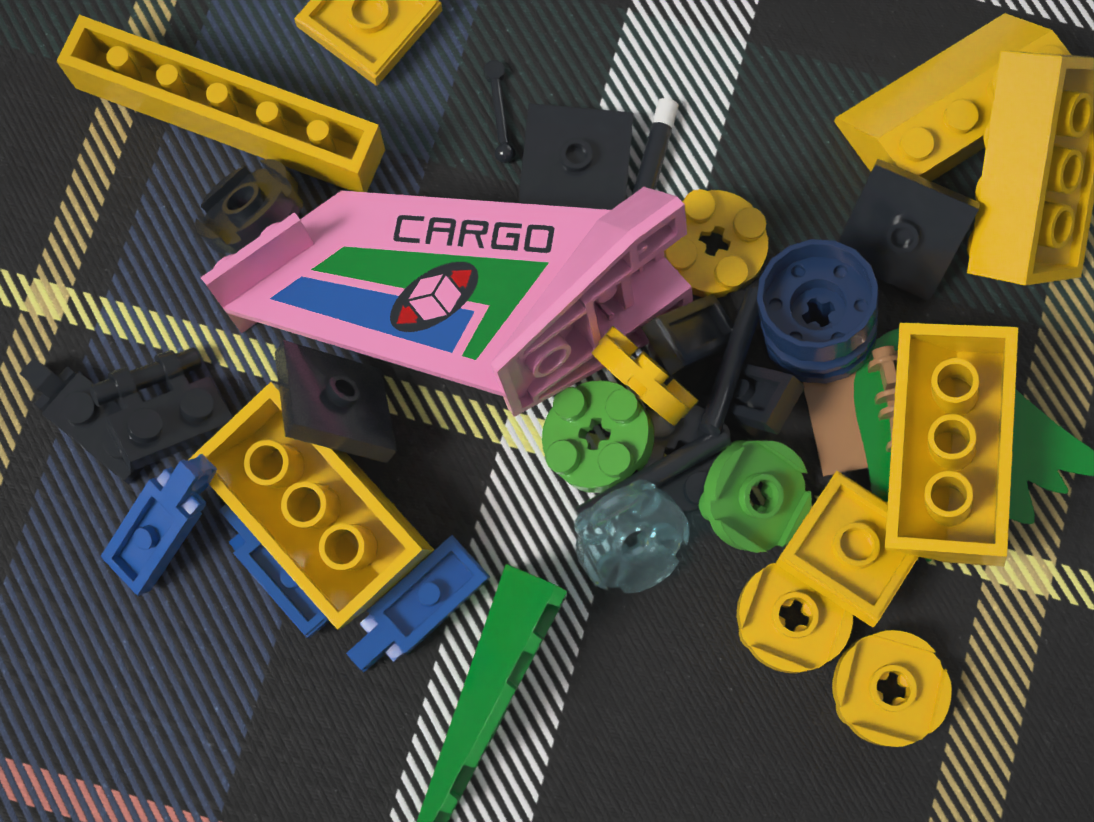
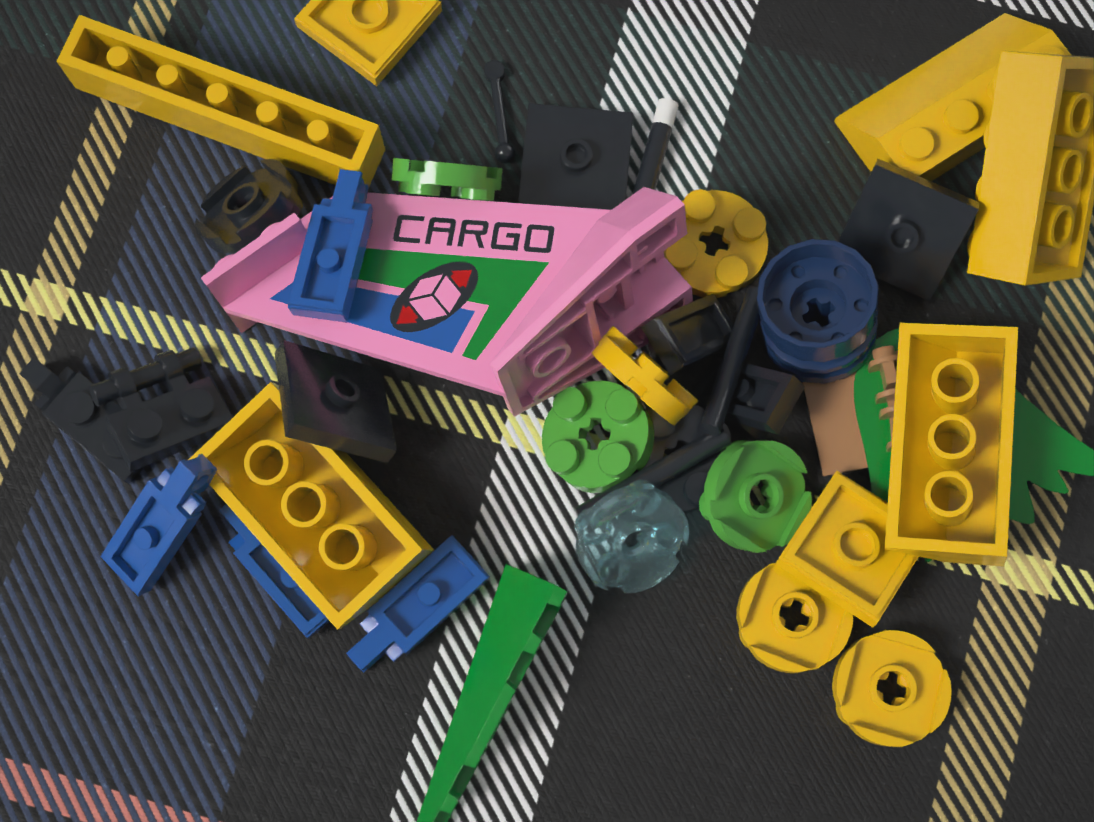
none -> blue hinge [288,169,373,323]
none -> bright green plate [392,158,503,201]

